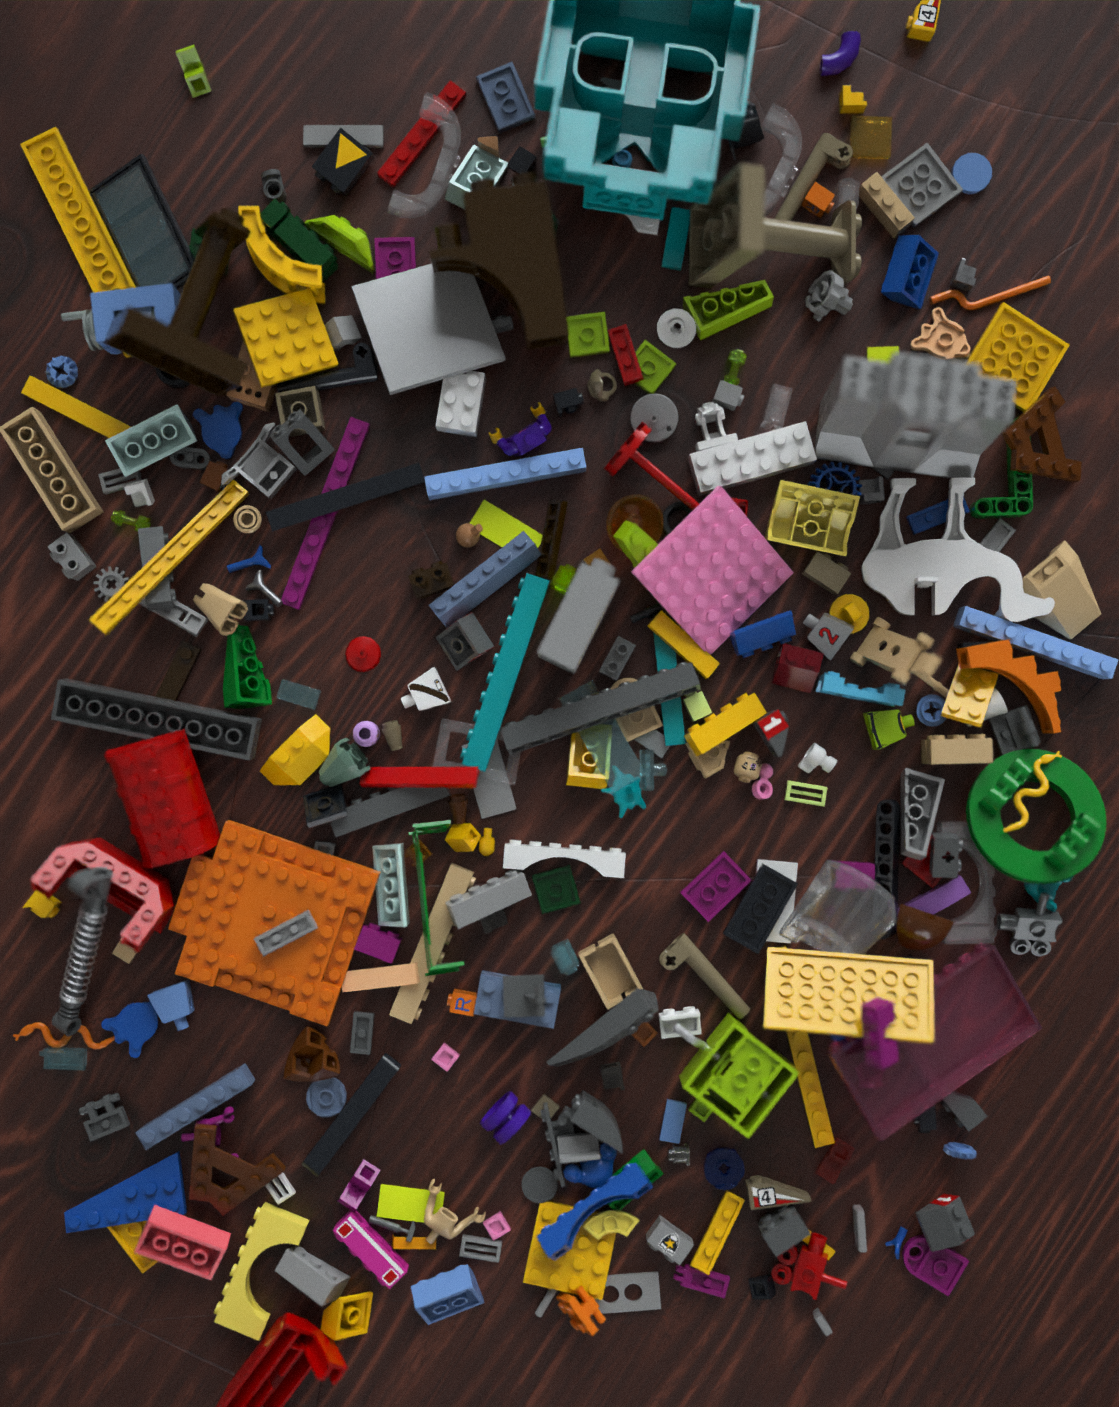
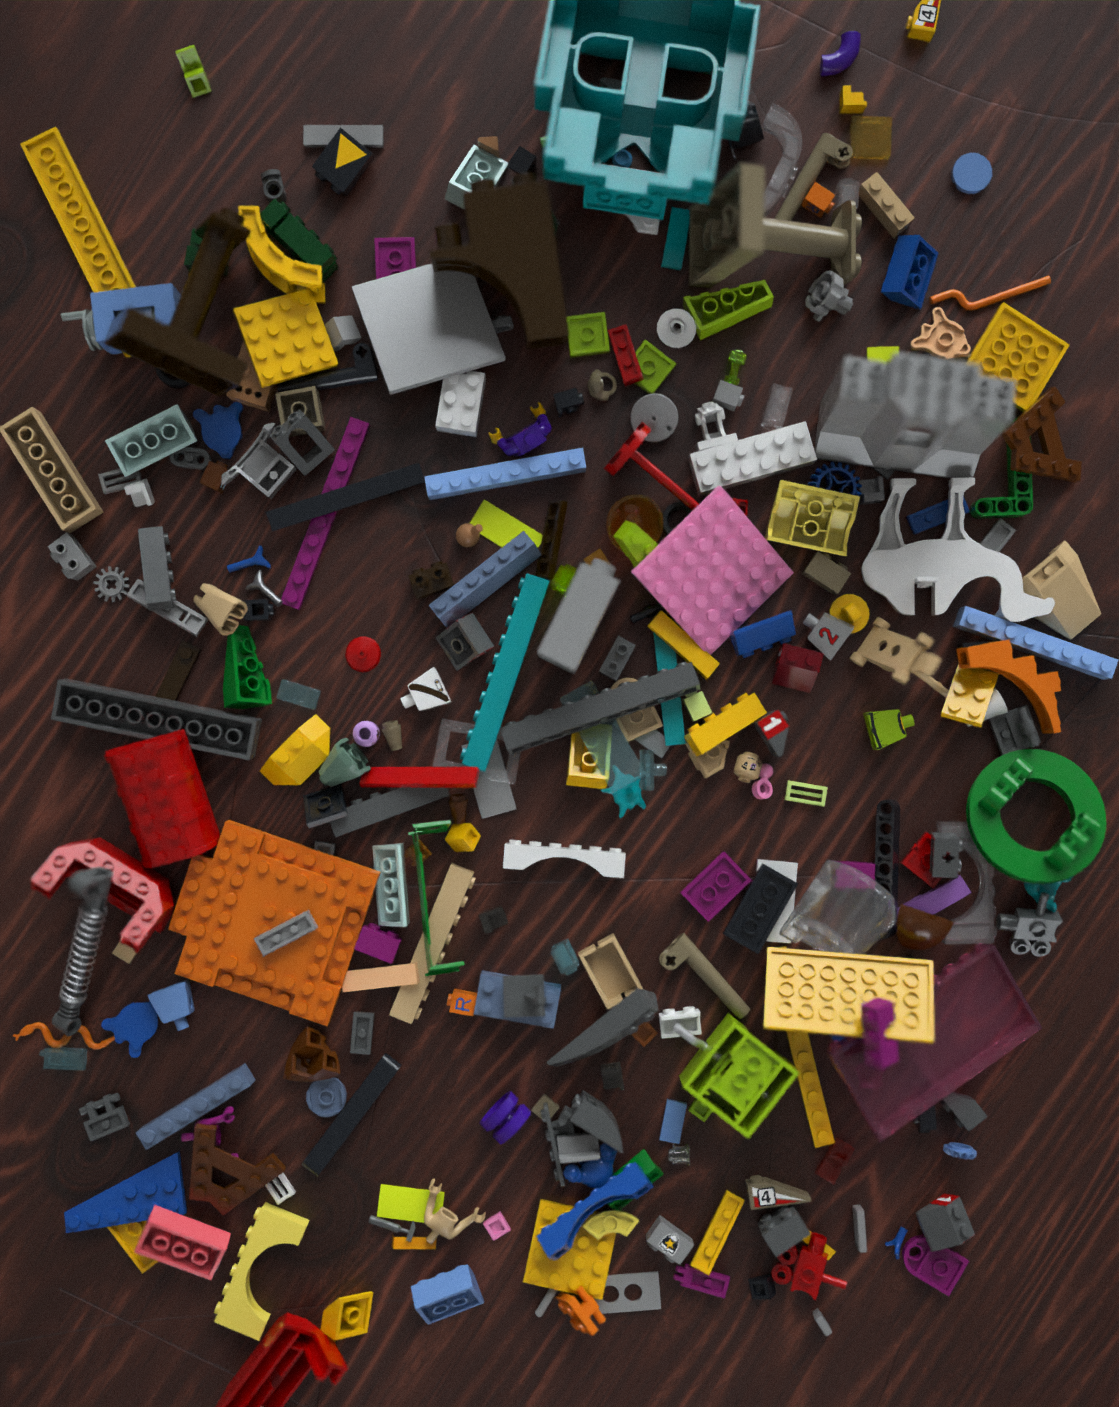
yellow tile [21,375,131,438] -> none
yellow window [22,890,62,919] -> none
medium blue gear [45,355,78,388] -> none
clear light blue door [88,154,195,289] -> none
yellow plate [89,480,249,635] -> none
clear neon green bar [111,510,151,532] -> none
tan brick [233,505,262,533] -> none
light grey wedge [275,1246,351,1306] -> none
lime wedge [305,215,375,273] -> none
dark pink brick [333,1210,409,1289] -> none
magenta slope [338,1159,380,1212] -> none
red plate [377,80,466,188] -> none
clear arch [387,92,461,218] -> none
bright pink tile [431,1043,460,1072] -> none
light grey brick [445,869,532,929] -> none
light grey tile [459,1234,502,1263] -> none
sand blue tile [476,62,535,134] -> none
yellow cylinder [479,828,495,856] -> none
dark grey piece [521,1167,558,1203] -> none
dark green tile [531,864,581,914] -> none
clear blue plate [703,1147,745,1190] -> none
white piece [798,743,837,773] -> none
medium azure piece [815,671,905,707] -> none
light grey plate [881,143,963,228] -> none
light grey wedge [900,768,945,860] -> none
medium blue gear [916,694,946,726] -> none
tan piece [921,734,993,764] -> none
flat silver panel [950,258,976,292] -> none
yellow animal [1003,751,1062,832] -> none

